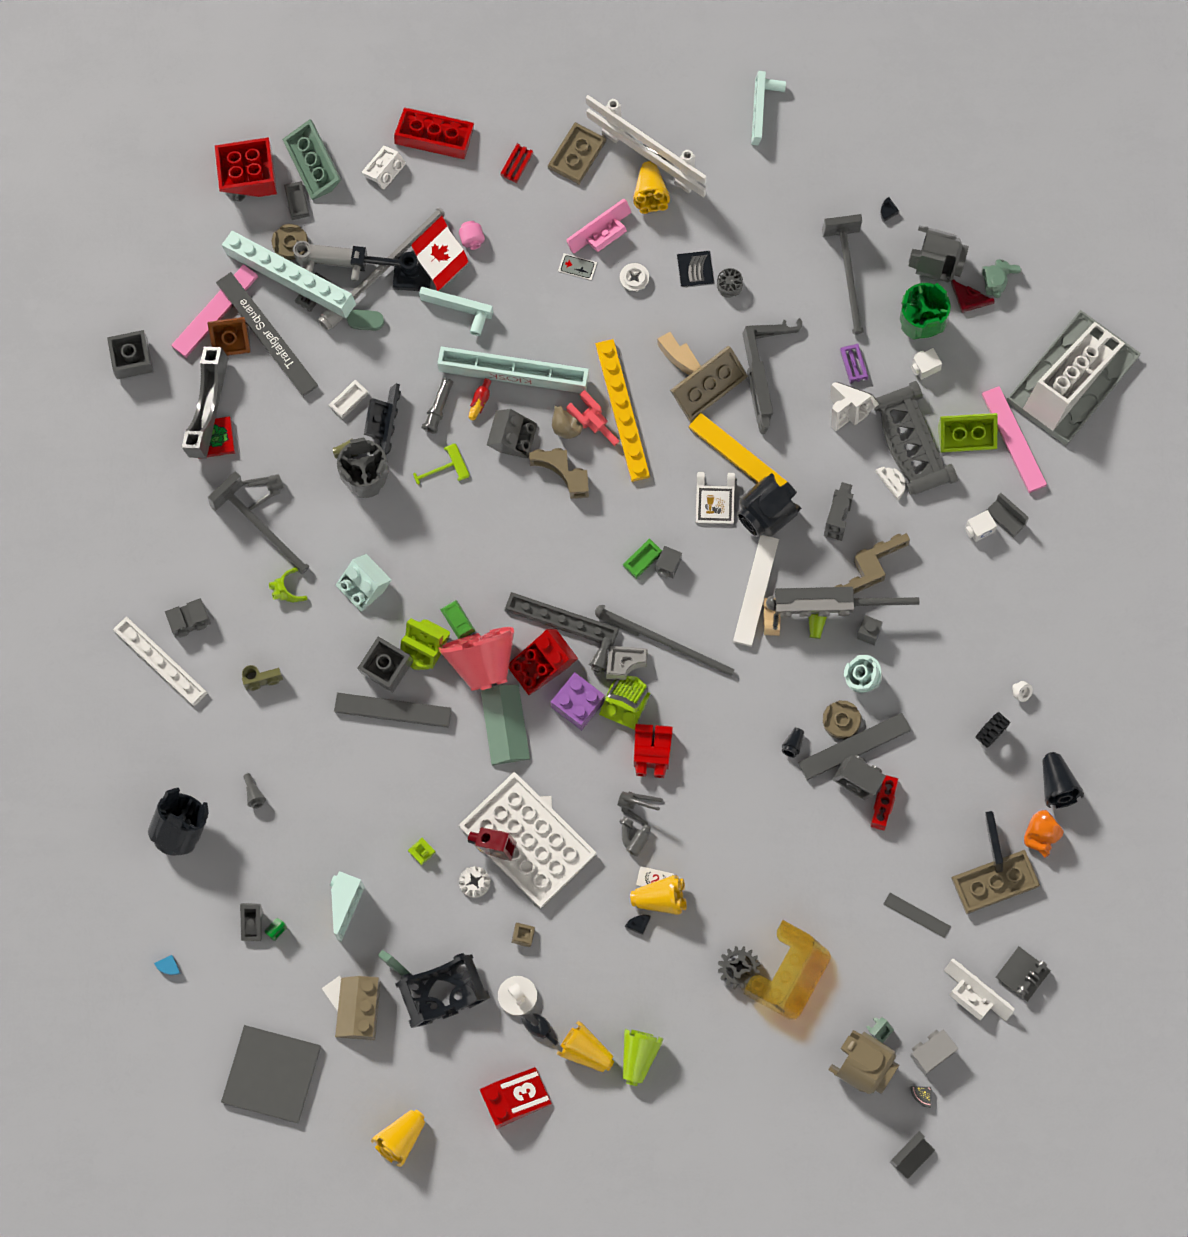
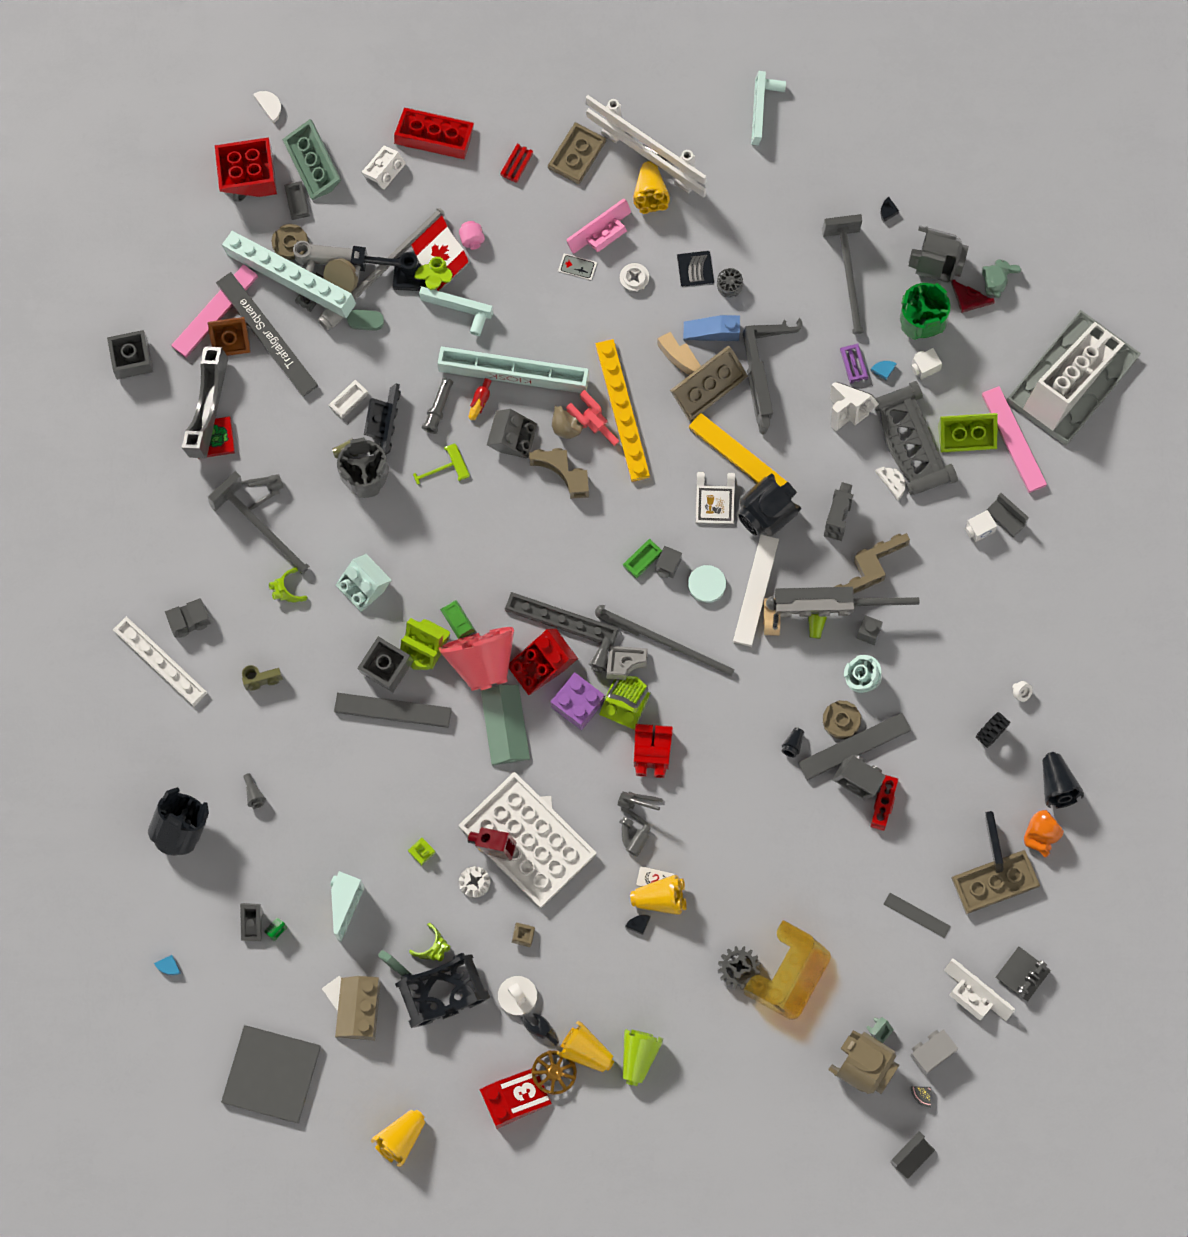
none -> white tile [253,91,281,124]
none -> dark tan tile [323,258,358,293]
none -> lime helmet [409,923,451,962]
none -> lime plate [415,257,452,290]
none -> pearl gold wheel [532,1050,577,1095]
none -> medium blue slope [683,315,740,341]
none -> light aqua tile [688,565,726,603]
none -> dark azure tile [871,361,897,380]

